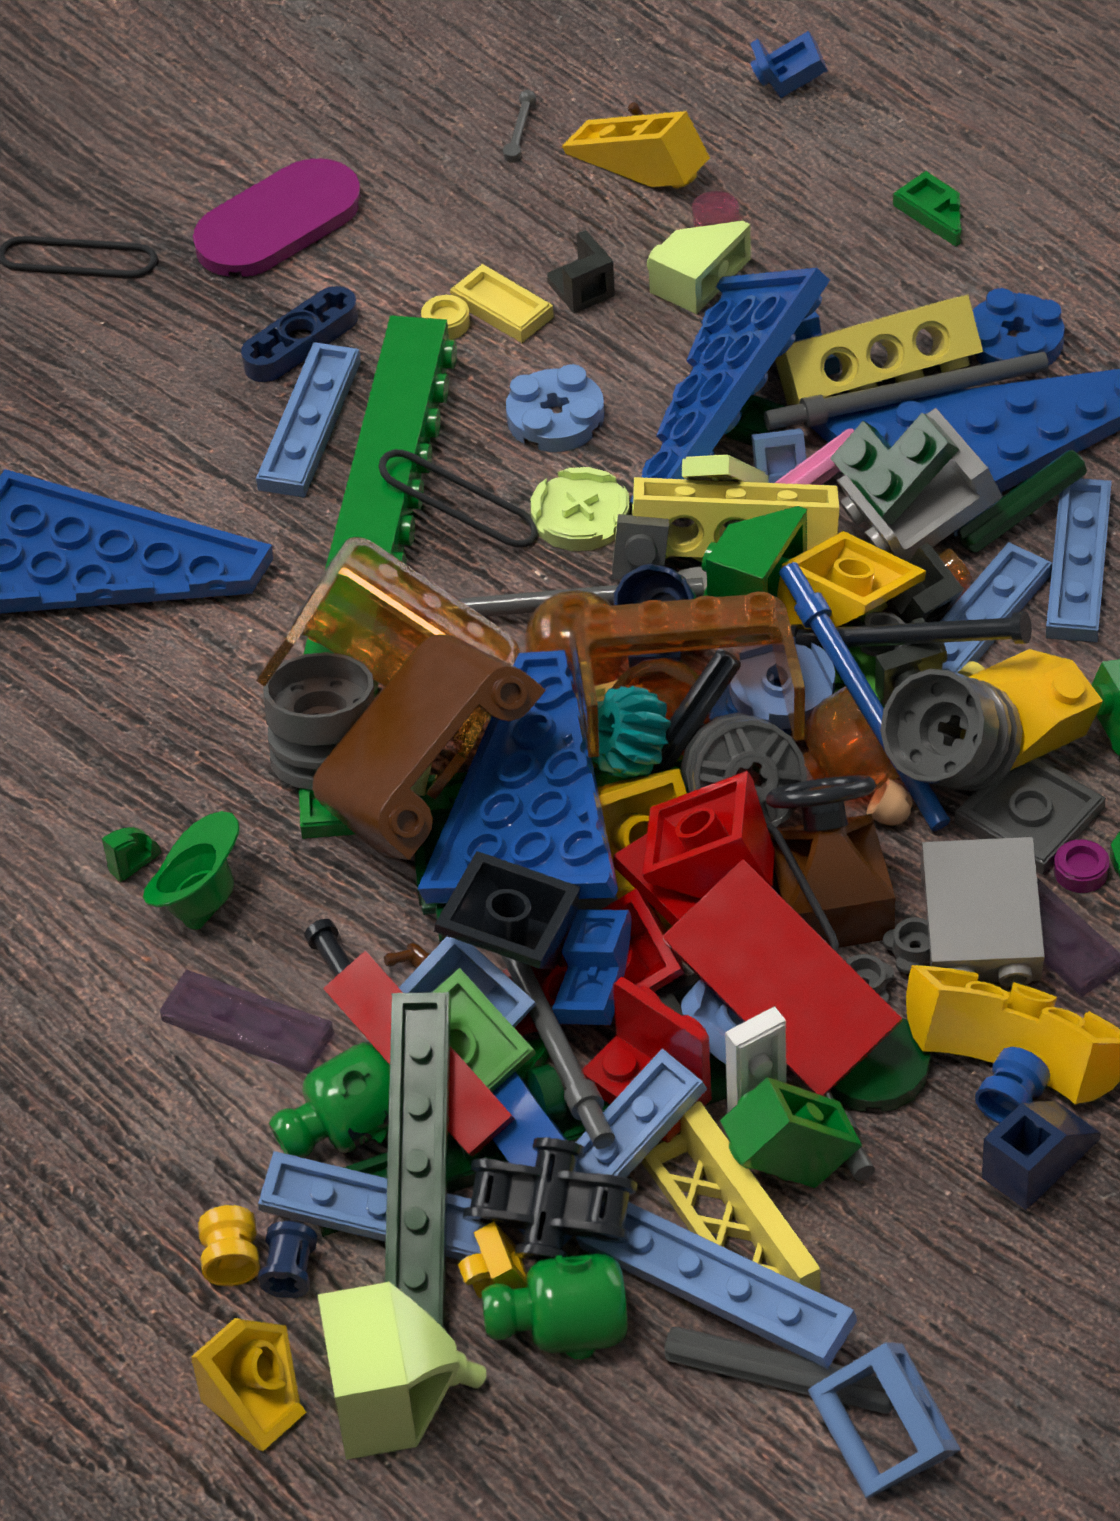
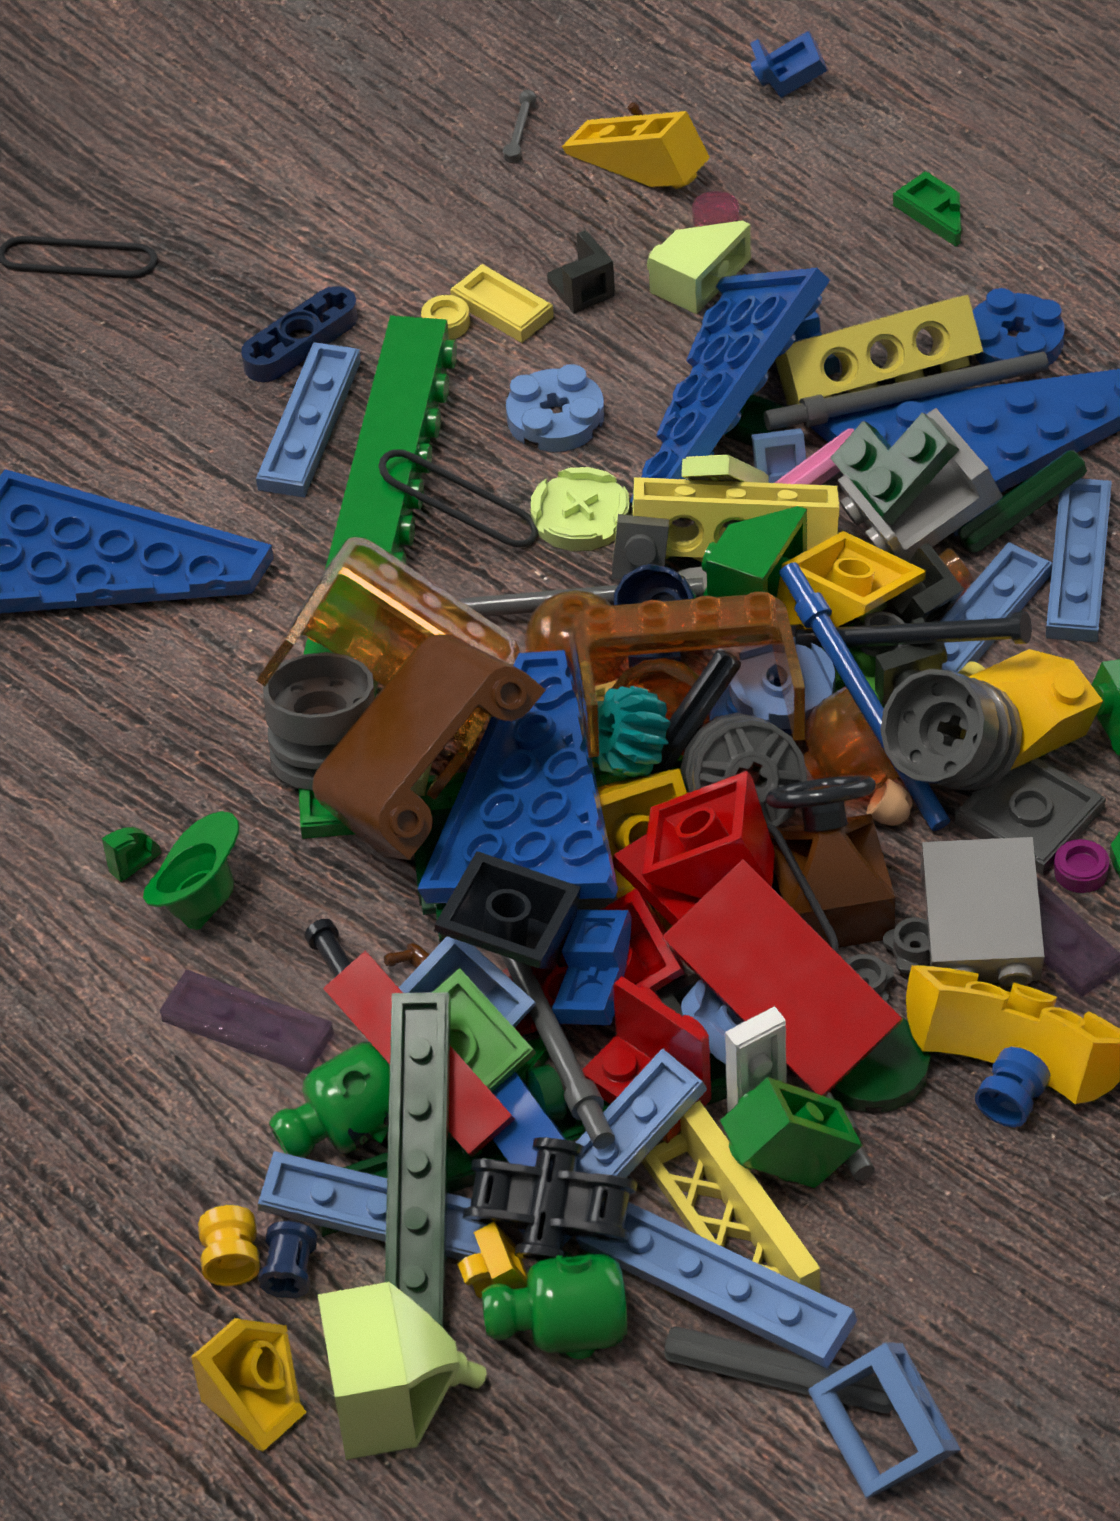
magenta tile [193,158,360,277] -> none
dark blue slope [982,1101,1101,1210] -> none

